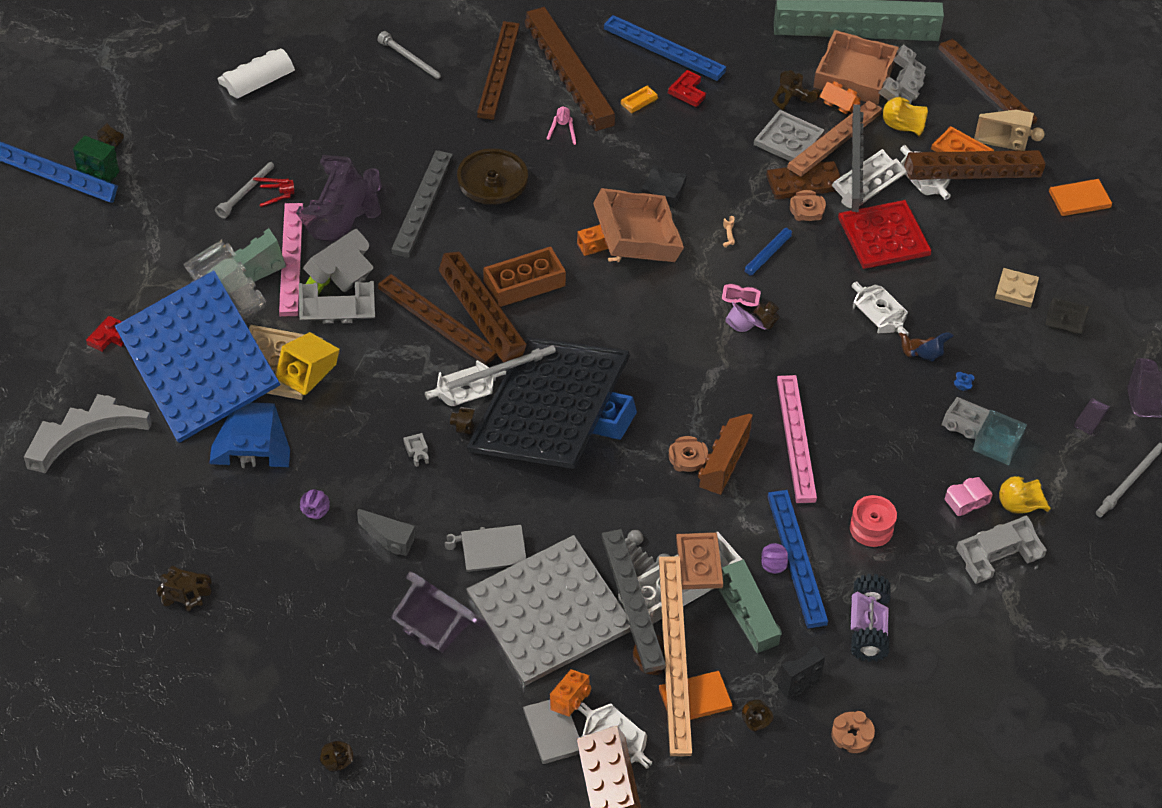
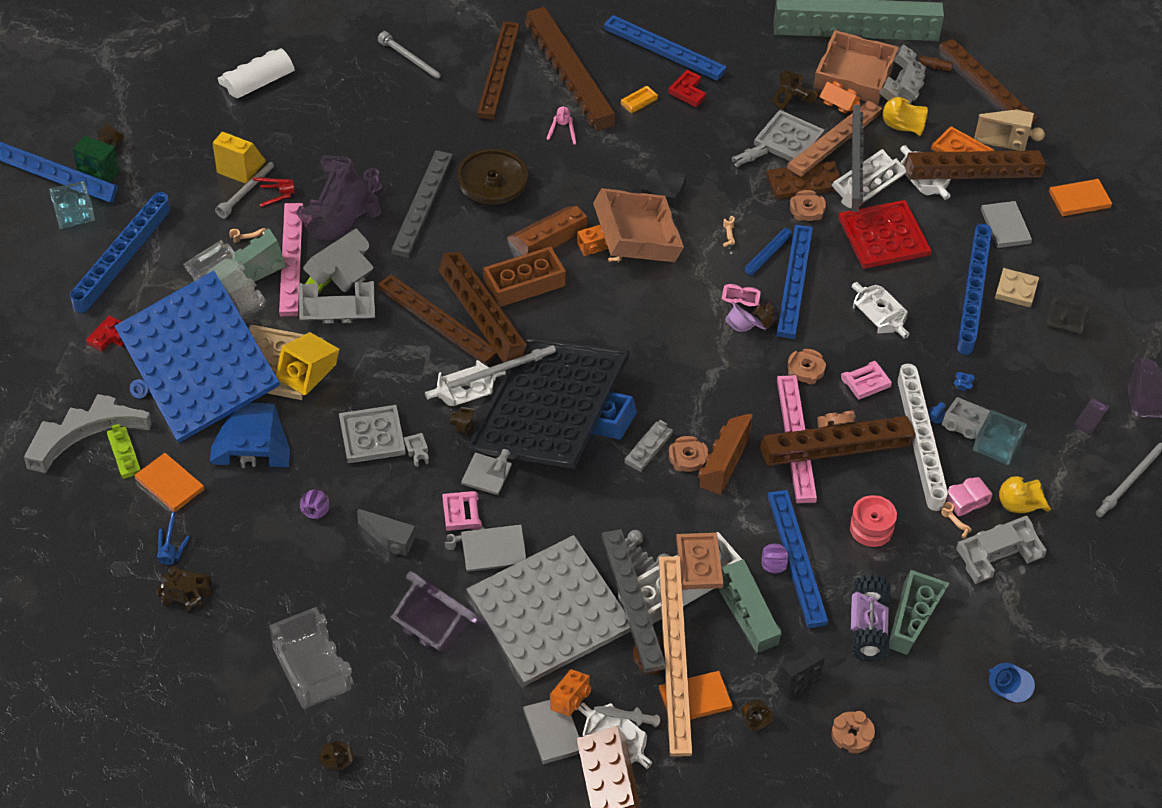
dark blue hair [899,332,954,361] -> none
none -> clear light blue brick [49,181,95,229]
none -> blue beam [70,192,170,313]
none -> lime plate [106,424,141,479]
none -> blue plate [130,379,151,398]
none -> orange tile [135,453,204,512]
none -> blue plant [157,512,190,565]
none -> yellow slope [213,132,266,184]
none -> light nougat piece [229,228,266,243]
none -> clear windscreen [269,607,353,709]
none -> light grey plate [339,405,406,463]
none -> bright pink plate [442,491,482,531]
none -> light grey plate [461,449,512,495]
none -> dark orange slope [507,206,587,255]
none -> light grey sword [594,706,660,727]
none -> light grey plate [625,420,673,472]
none -> light grey pin [732,144,768,167]
none -> reddish brown brick [760,416,916,466]
none -> blue plate [777,224,813,339]
none -> nougat plate [787,349,826,384]
none -> nougat plate [817,410,857,428]
none -> bright pink plate [841,361,892,400]
none -> sand green wedge [889,570,950,655]
none -> white beam [898,364,948,511]
none -> reddish brown pin [919,55,953,73]
none -> blue plate [928,402,946,423]
none -> light nougat piece [941,502,972,539]
none -> blue beam [957,224,992,355]
none -> light grey tile [981,201,1032,248]
none -> blue piece [989,662,1035,702]

